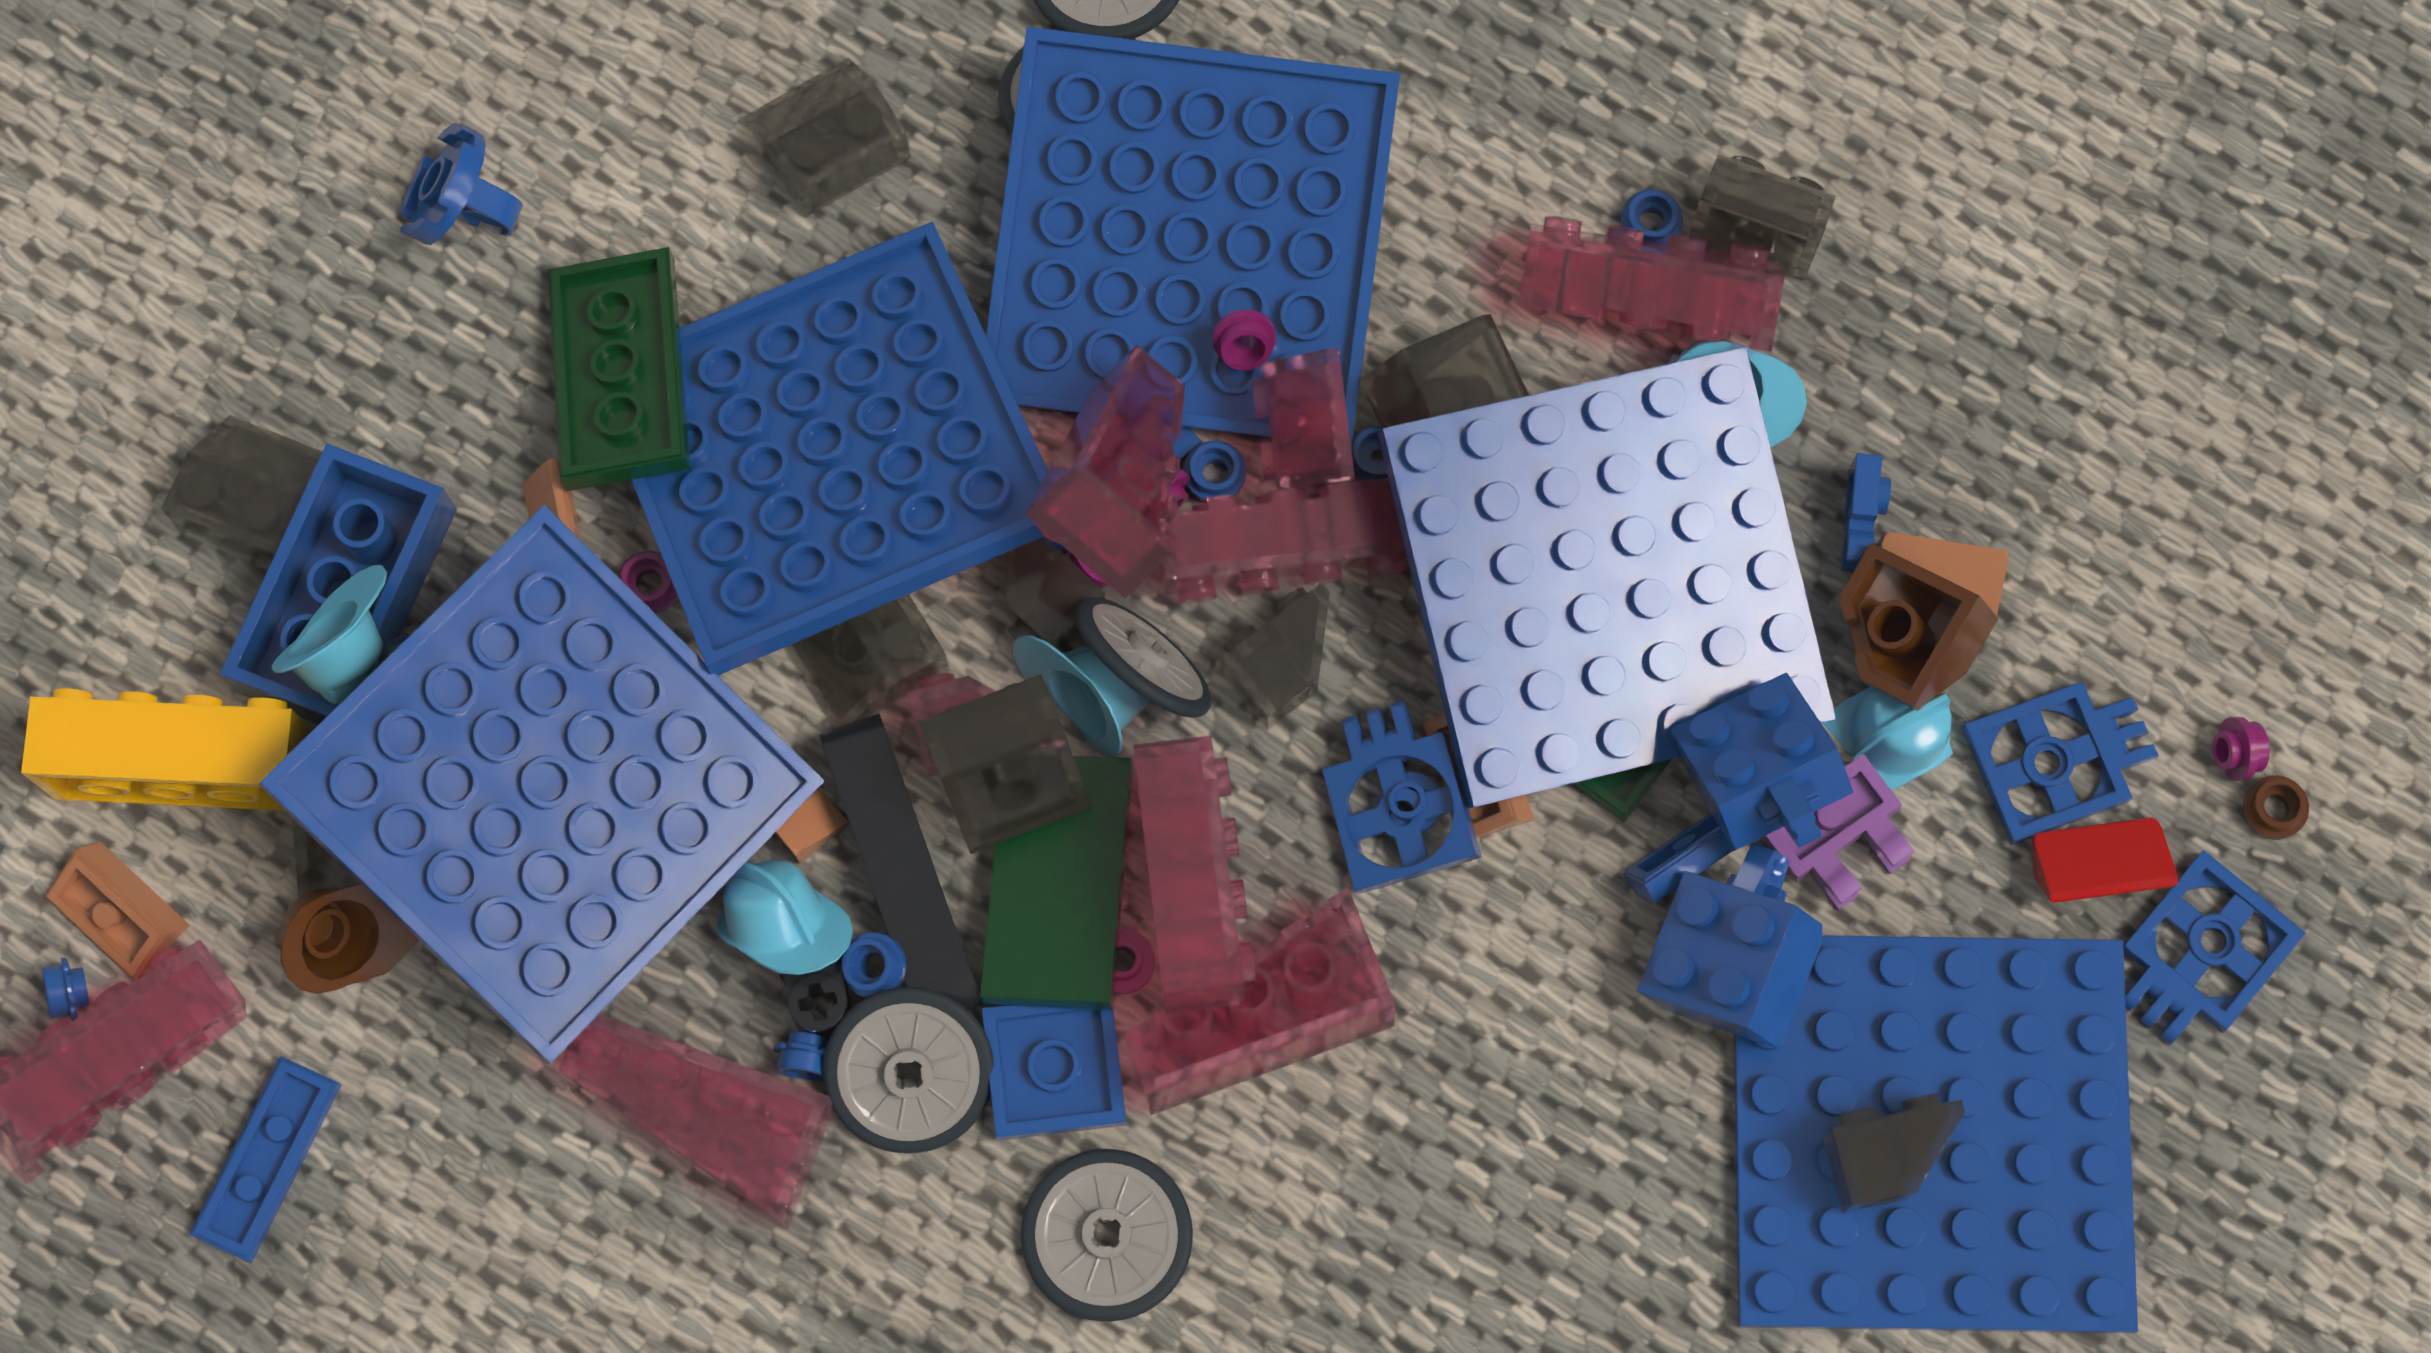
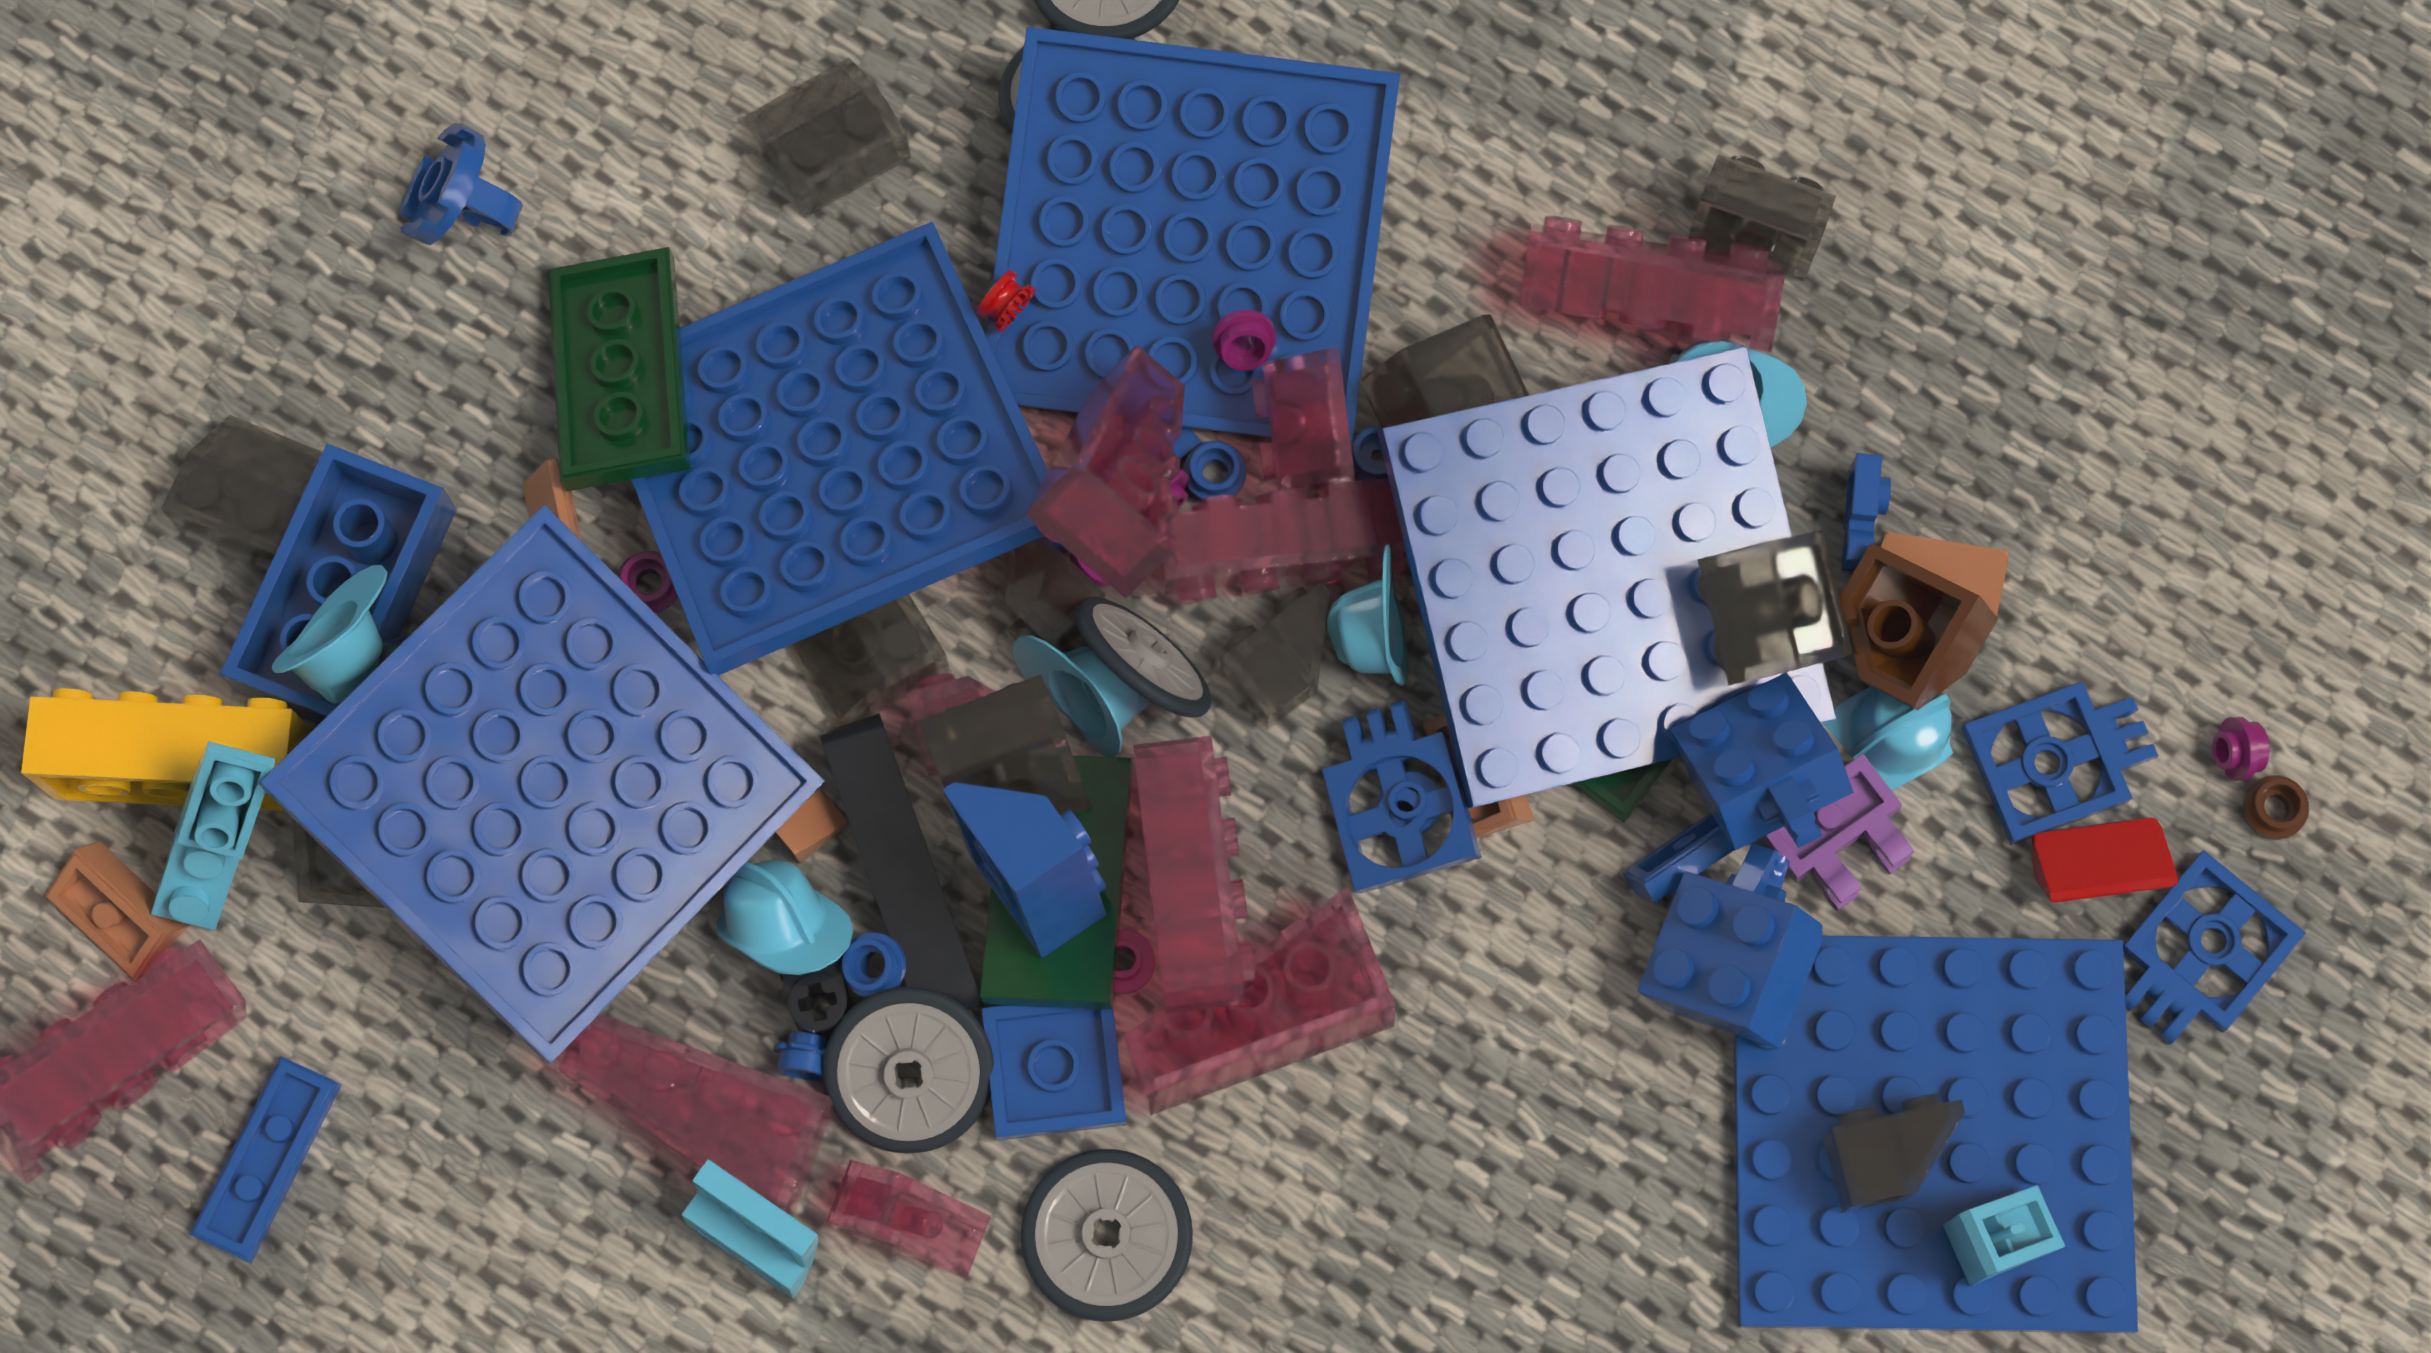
blue plate [41,957,89,1022] -> none
reddish brown piece [274,883,419,994] -> none
blue plate [1620,190,1683,251] -> none
none -> medium azure slope [151,741,275,930]
none -> medium azure slope [682,1159,818,1299]
none -> clear pink slope [826,1160,991,1277]
none -> blue slope [942,782,1107,958]
none -> red bush [975,269,1036,333]
none -> medium azure piece [1327,545,1409,686]
none -> clear smoke slope [1697,530,1853,686]
none -> medium azure slope [1943,1185,2066,1286]

